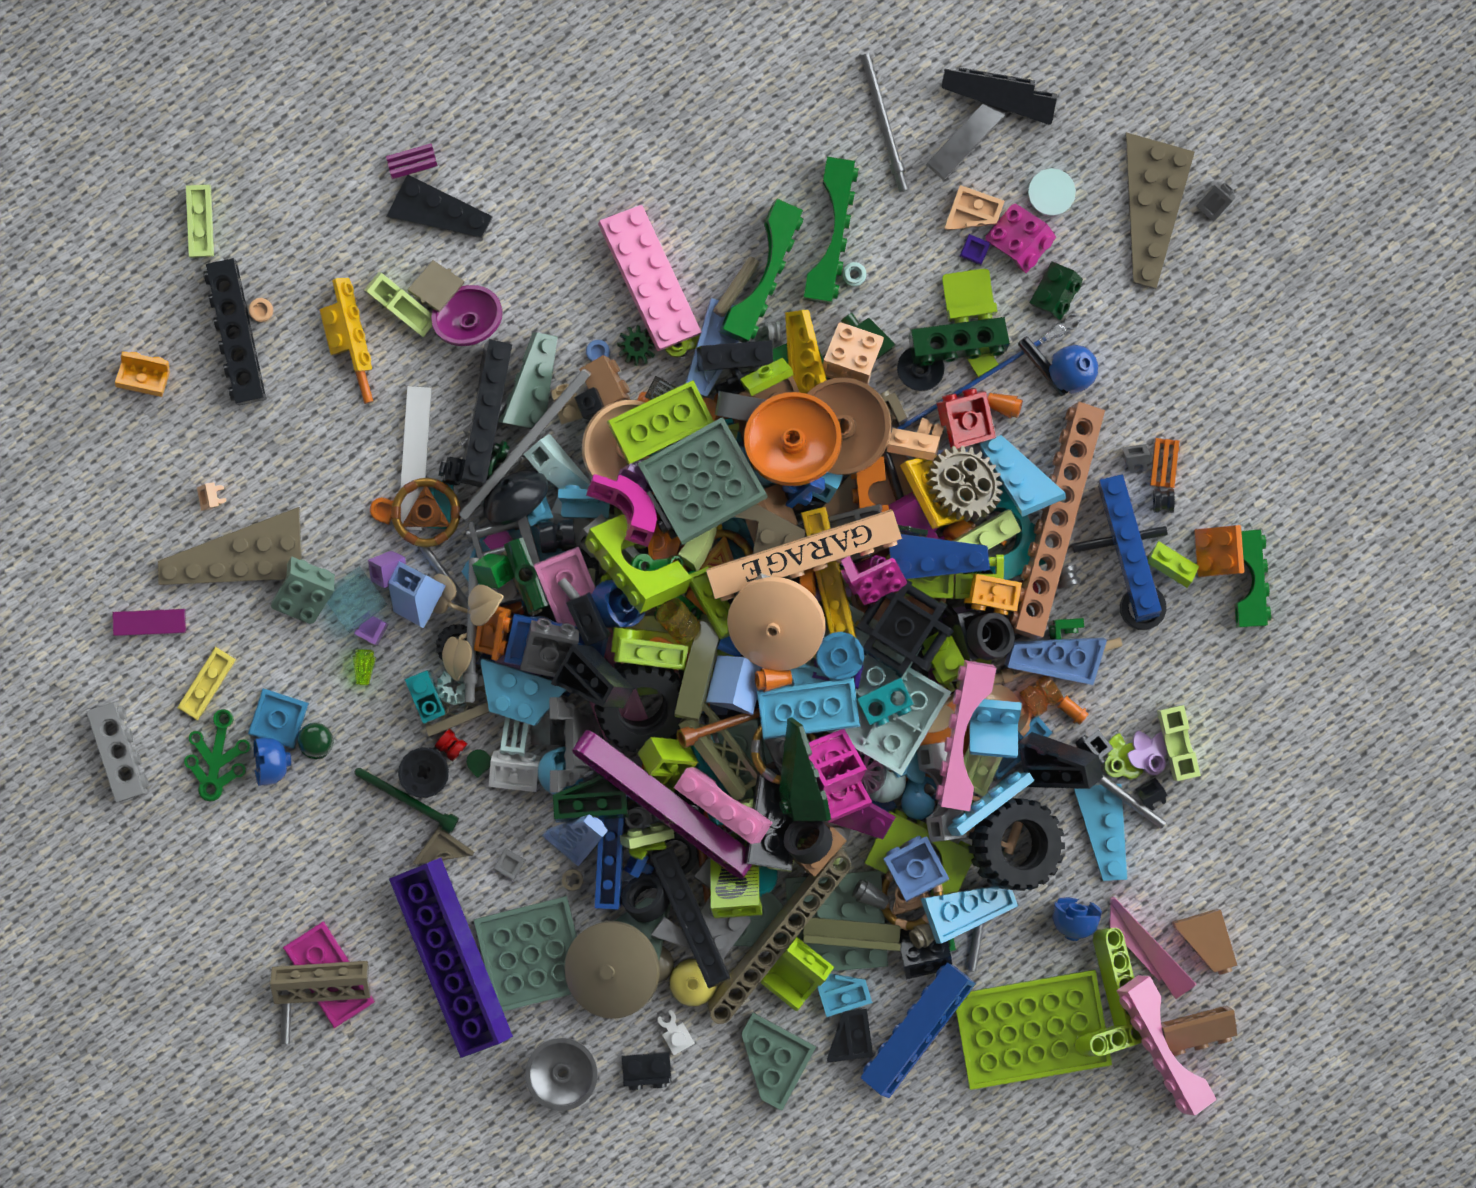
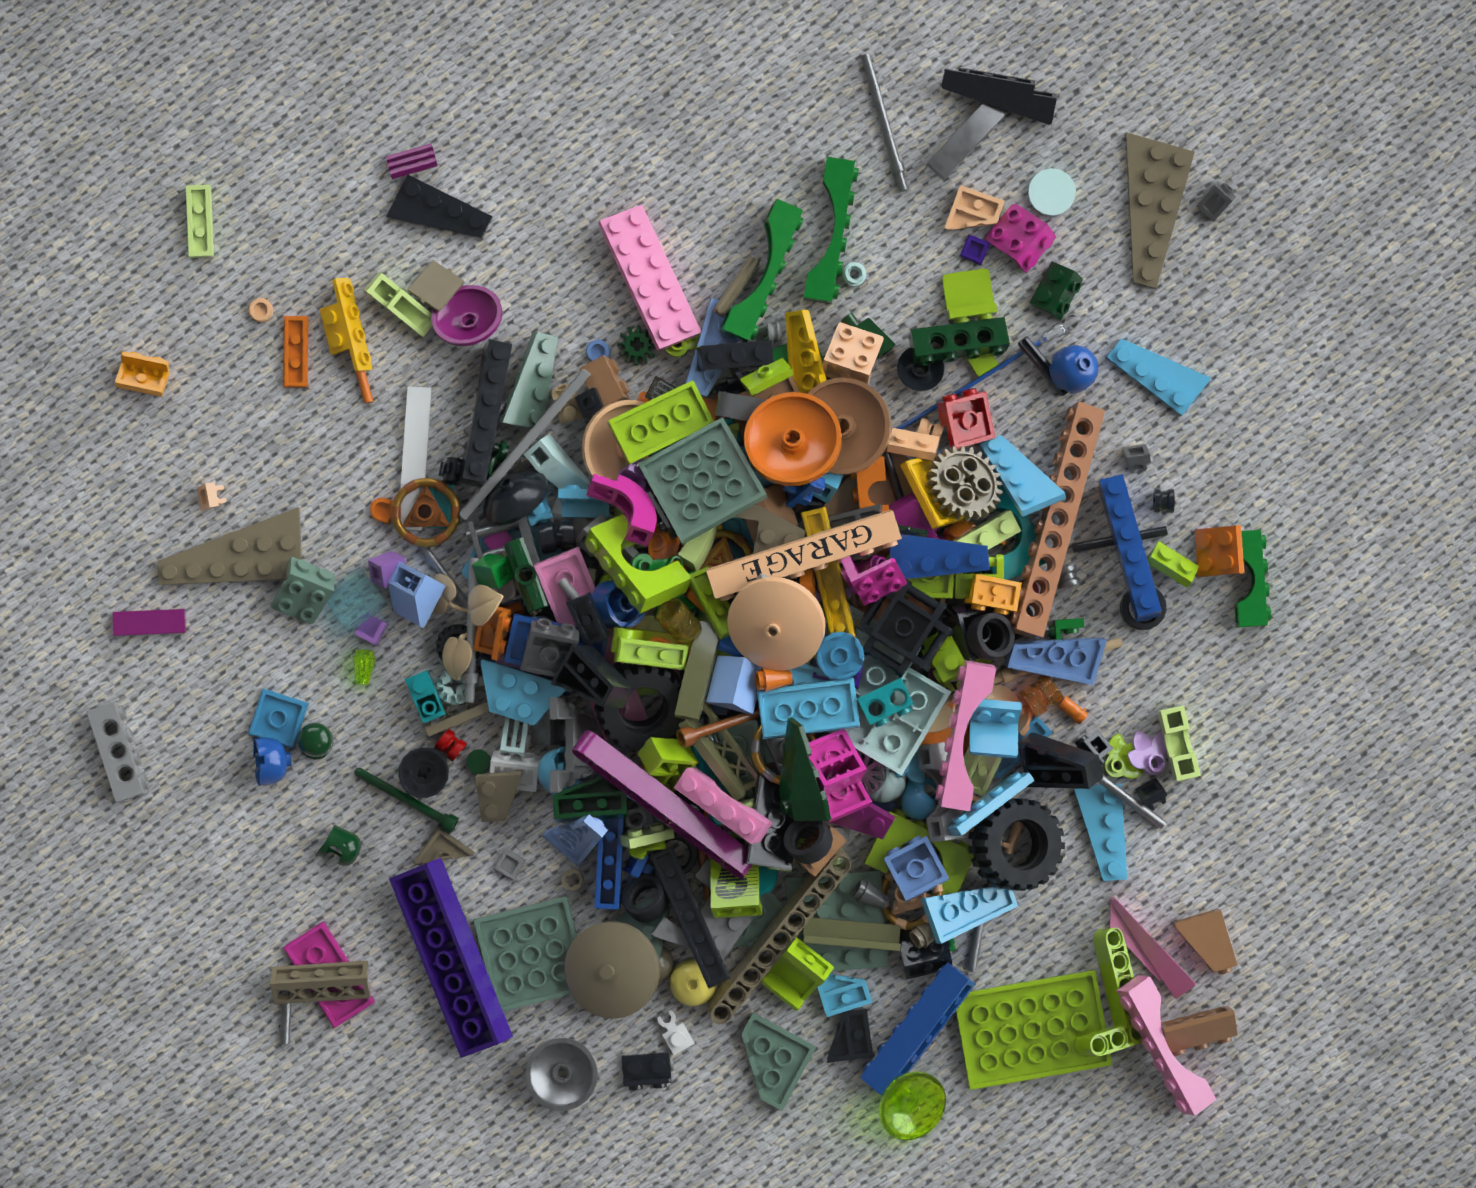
light yellow tile [177,647,236,720] -> none
green plant [184,709,251,801] -> none
black brick [203,258,267,406] -> none
dark tan bracket [880,391,908,425] -> none
orange cone [988,393,1023,419] -> none
blue cylinder [1052,897,1102,941] -> none
orange tile [1150,438,1180,488] -> none
none -> orange tile [283,316,309,388]
none -> dark green helmet [316,825,361,866]
none -> dark tan wing [475,771,523,822]
none -> clear neon green dish [879,1071,946,1141]
none -> medium azure wing [1106,338,1211,416]

